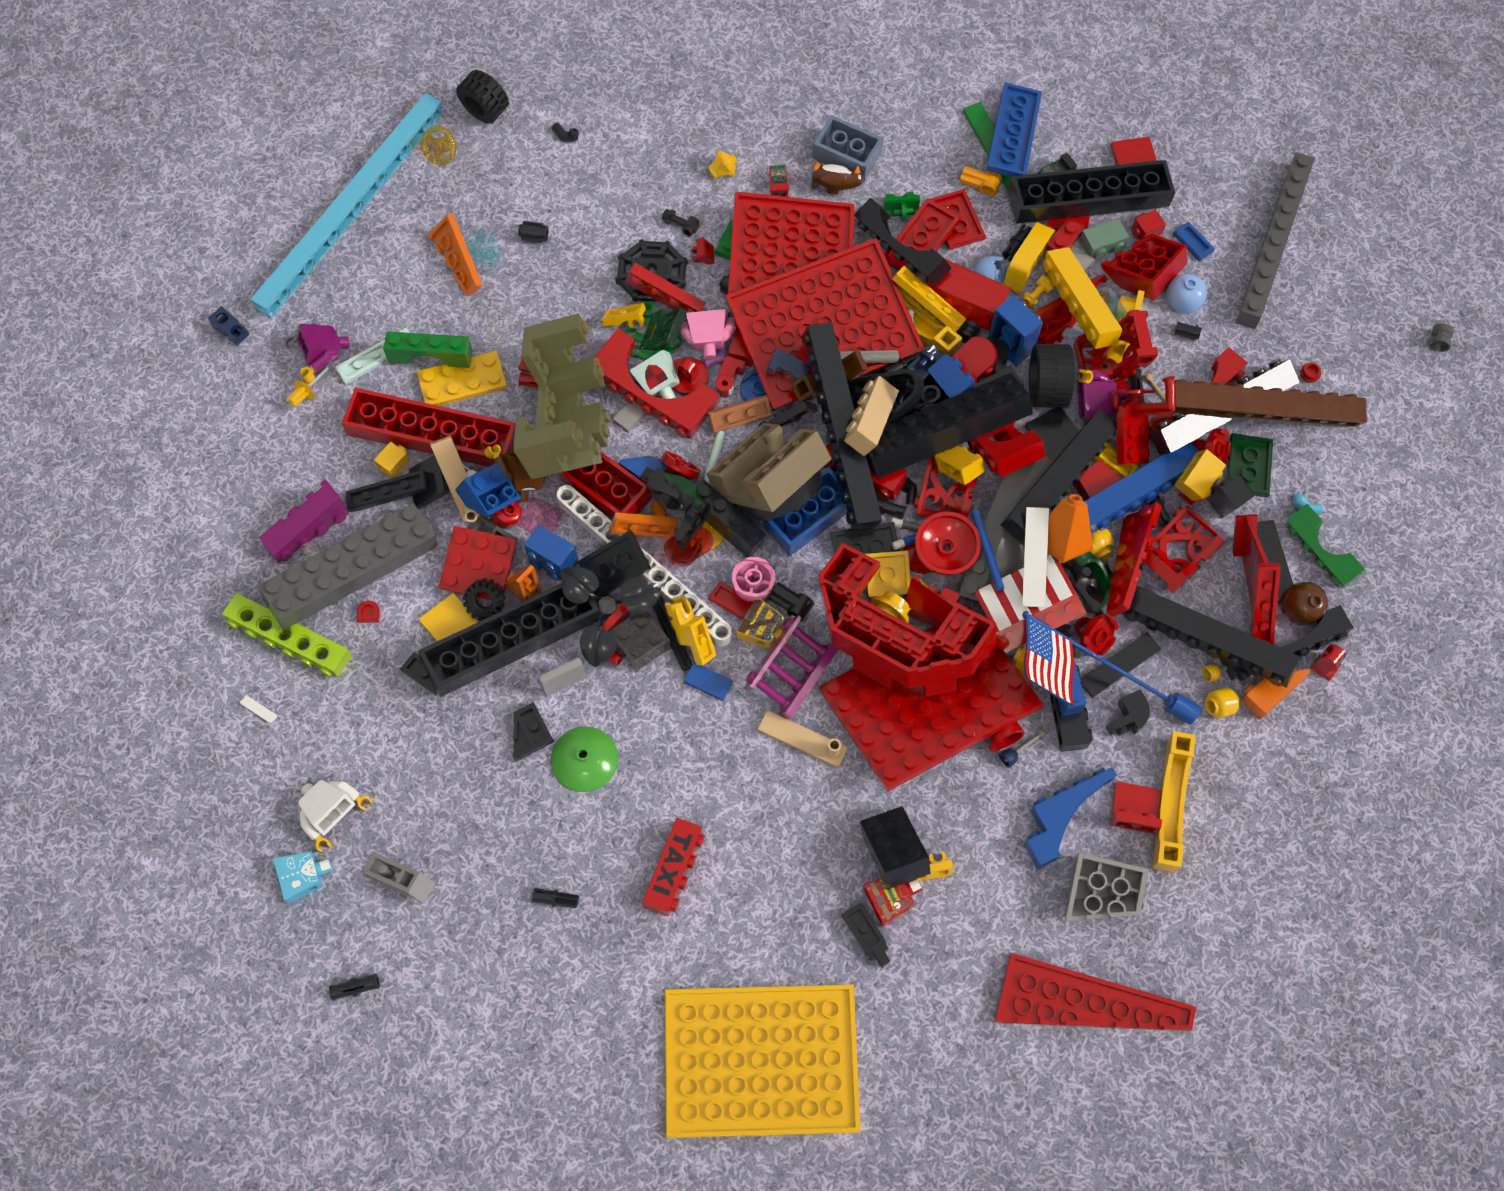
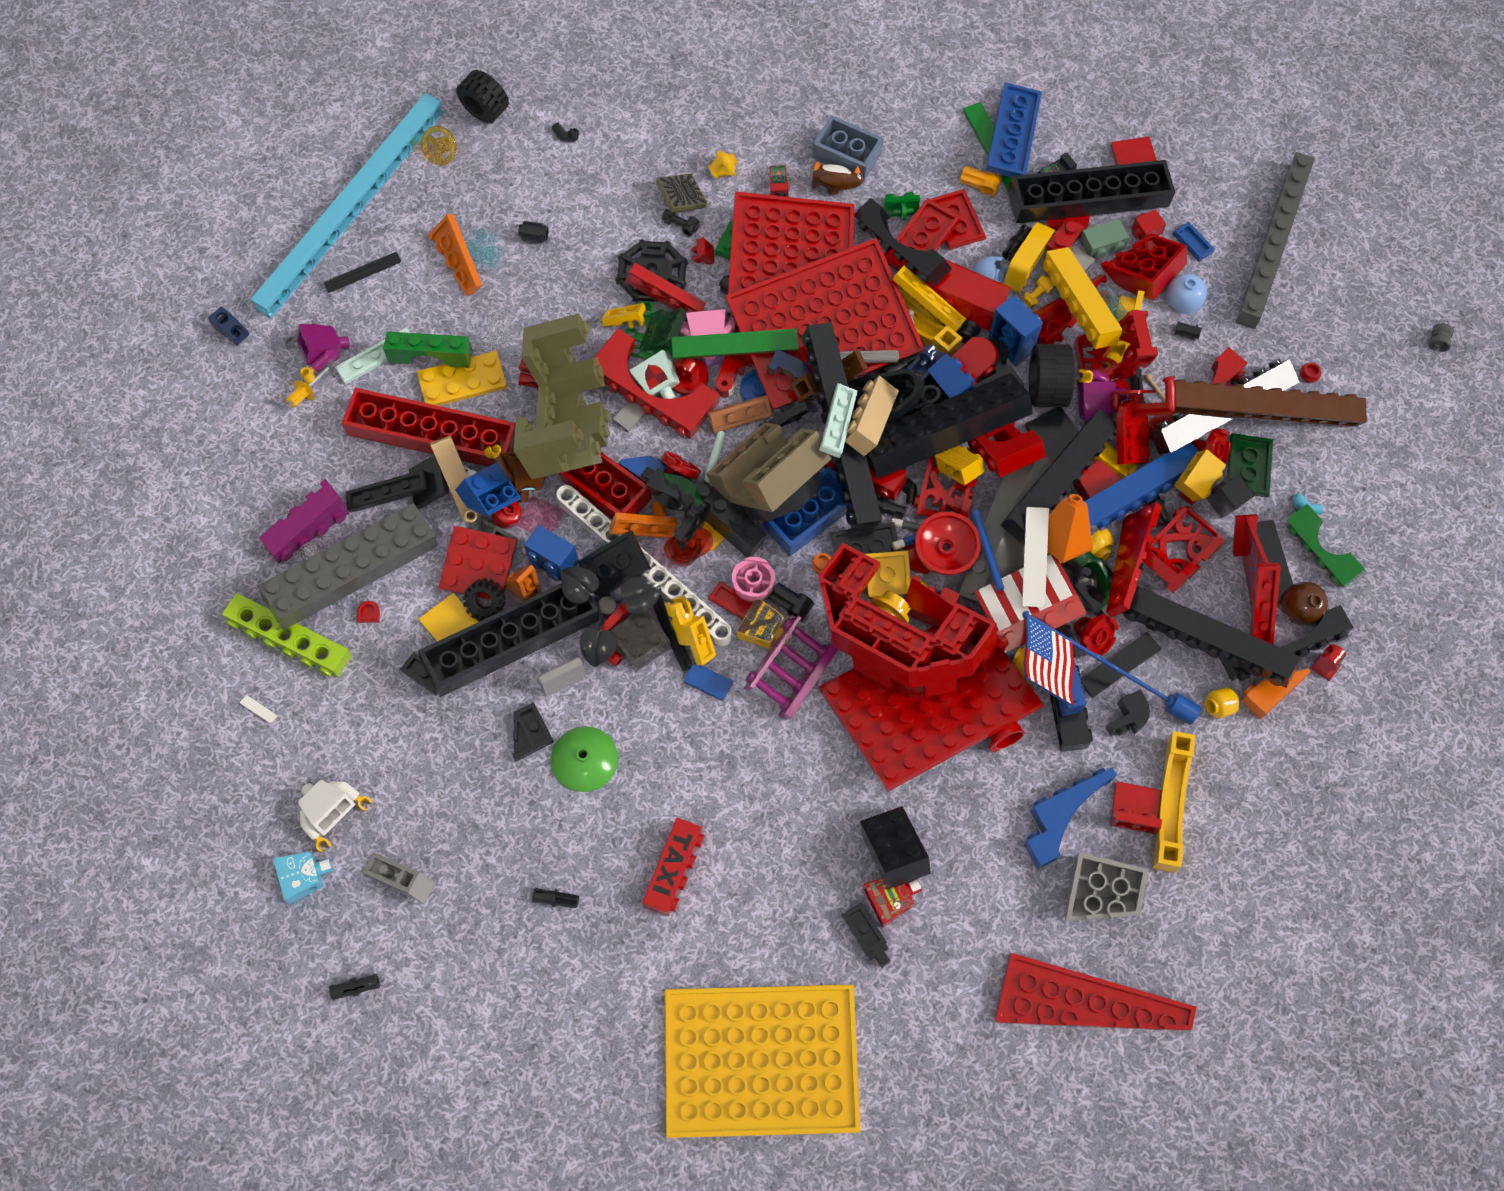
yellow brick [374,442,410,478] -> none
tan piece [758,710,848,769] -> none
yellow plate [917,851,953,882] -> none
dark blue hinge [998,729,1046,768] -> none
yellow hinge [1202,664,1227,683] -> none
none -> black axle [324,252,401,293]
none -> tile [656,173,708,212]
none -> green tile [672,328,798,359]
none -> orange plate [812,553,831,574]
none -> light aqua tile [819,383,857,458]

